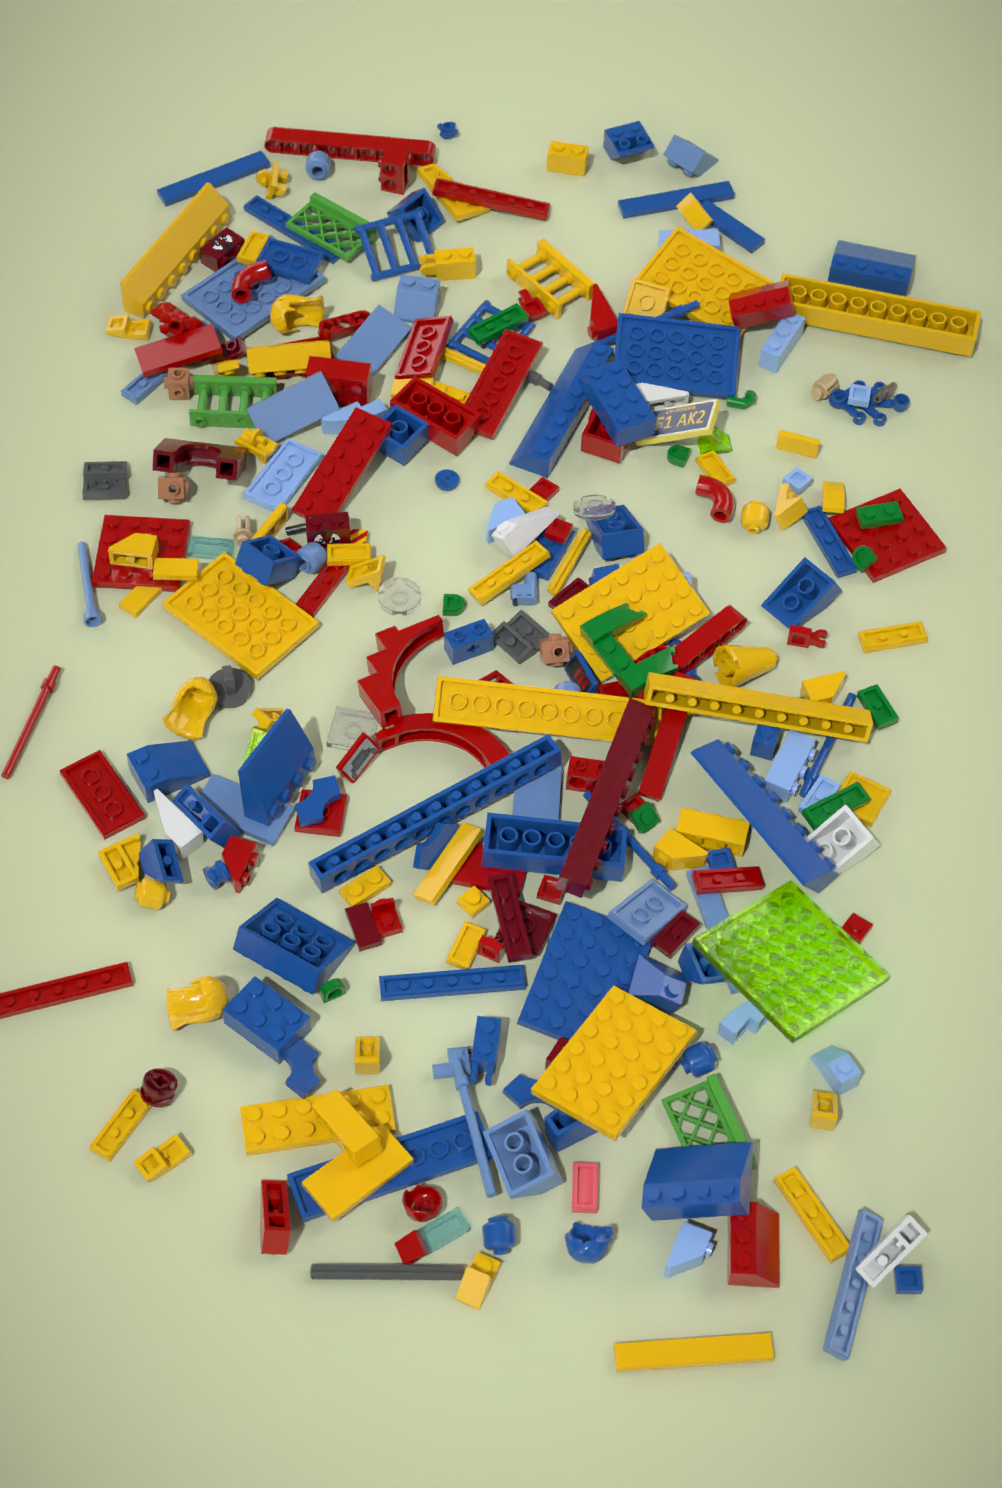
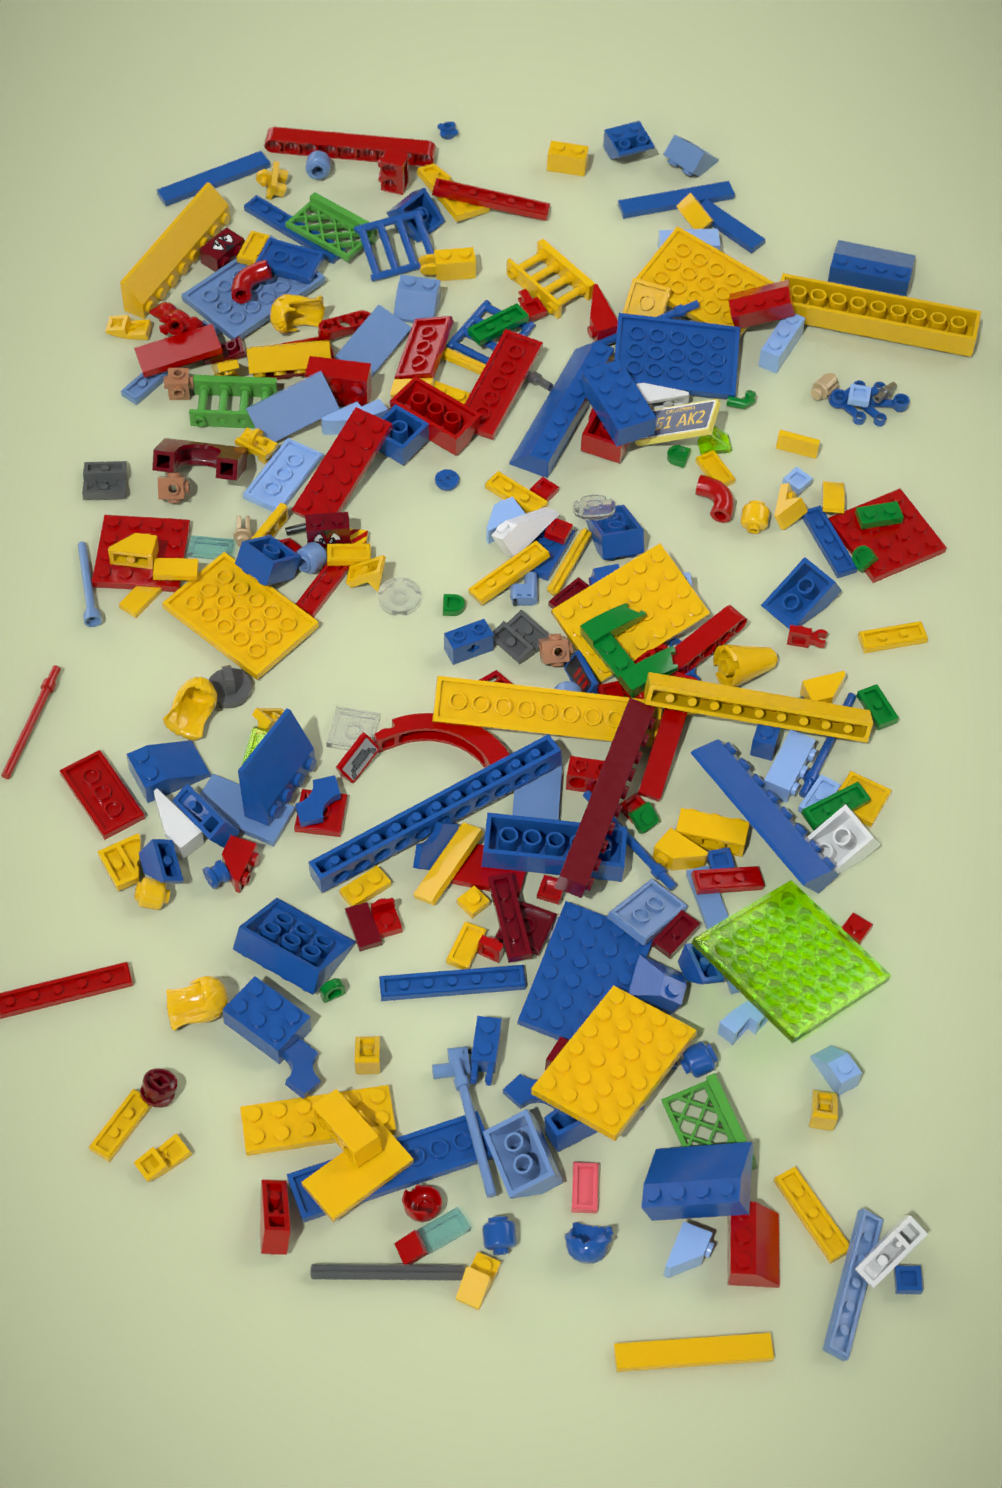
red arch [357,615,444,729] -> none

